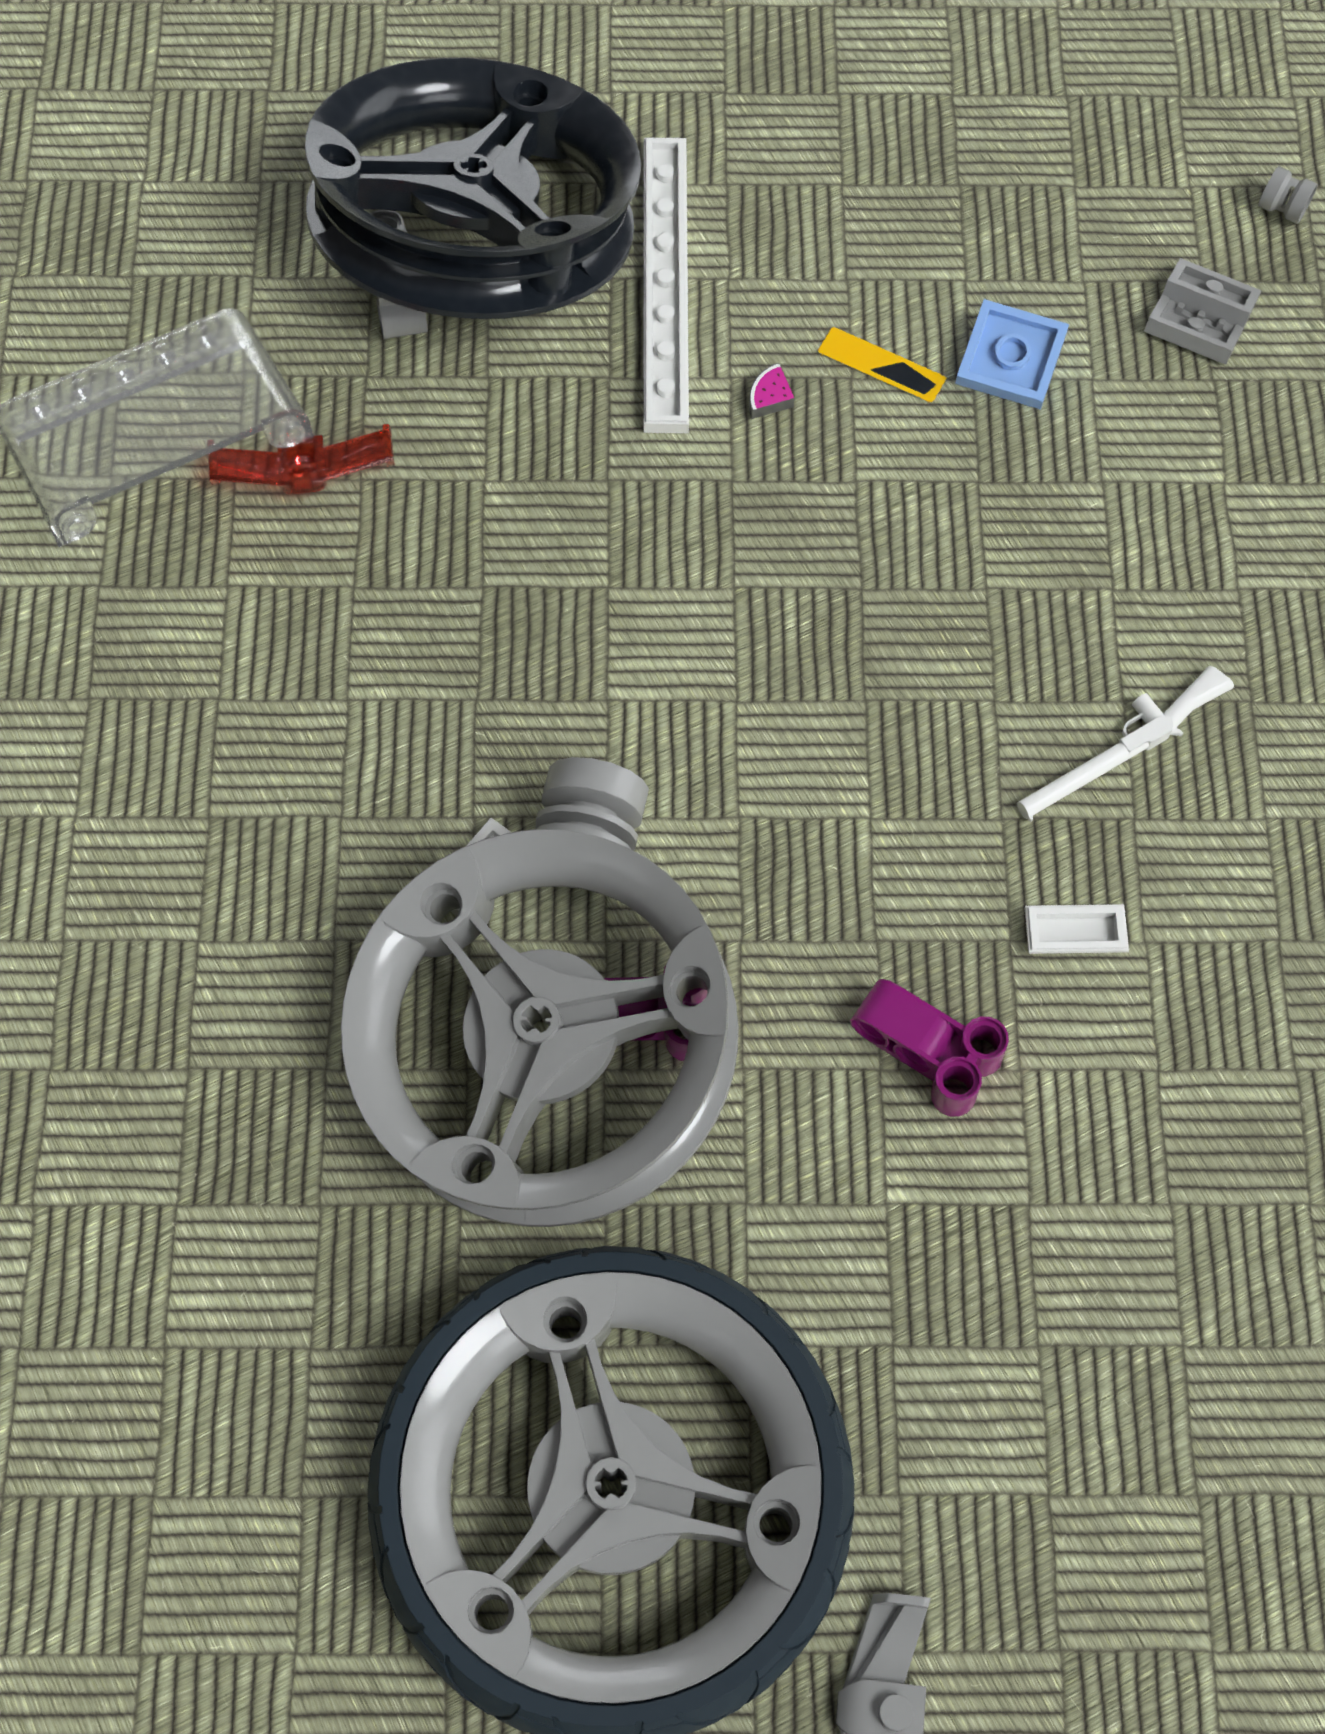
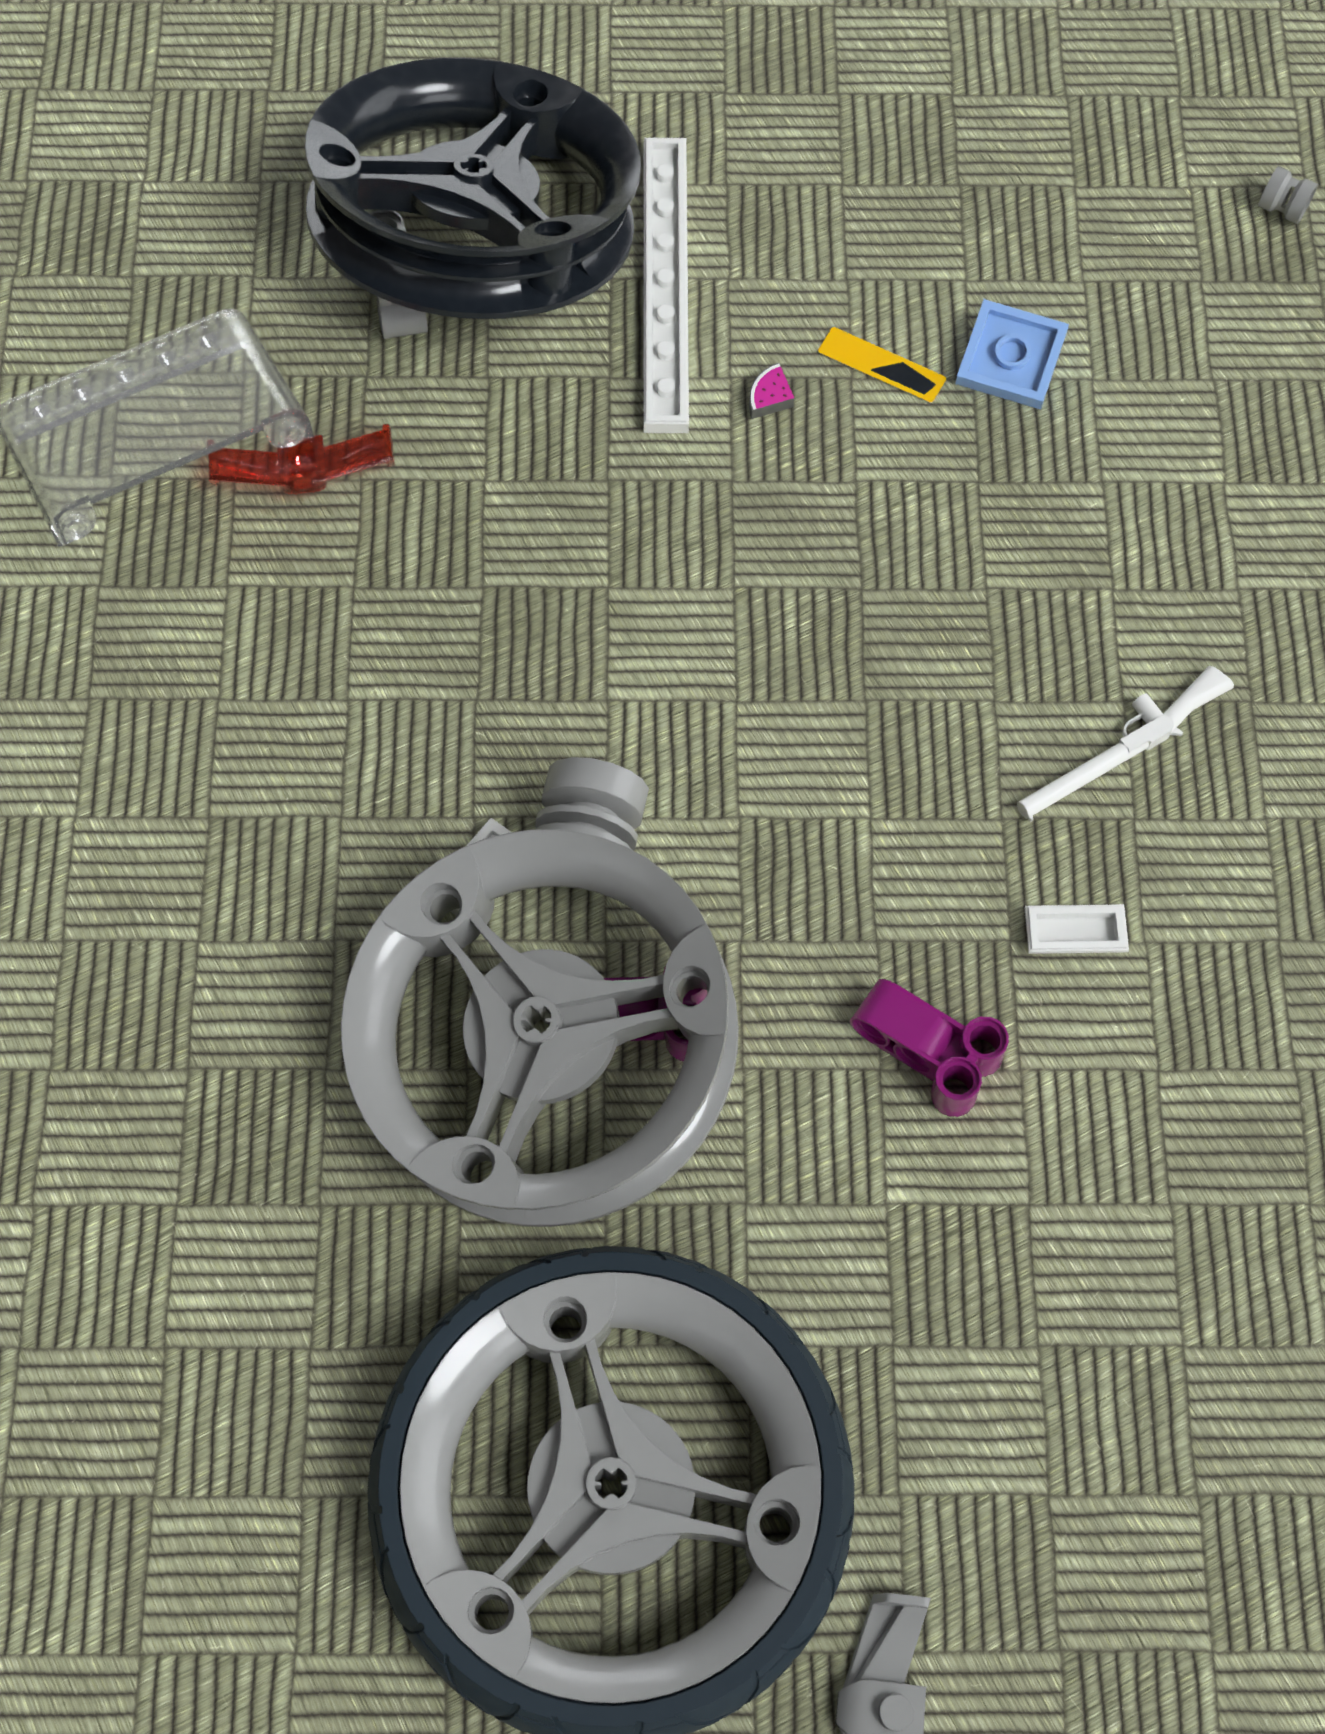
light grey slope [1144,258,1262,365] -> none

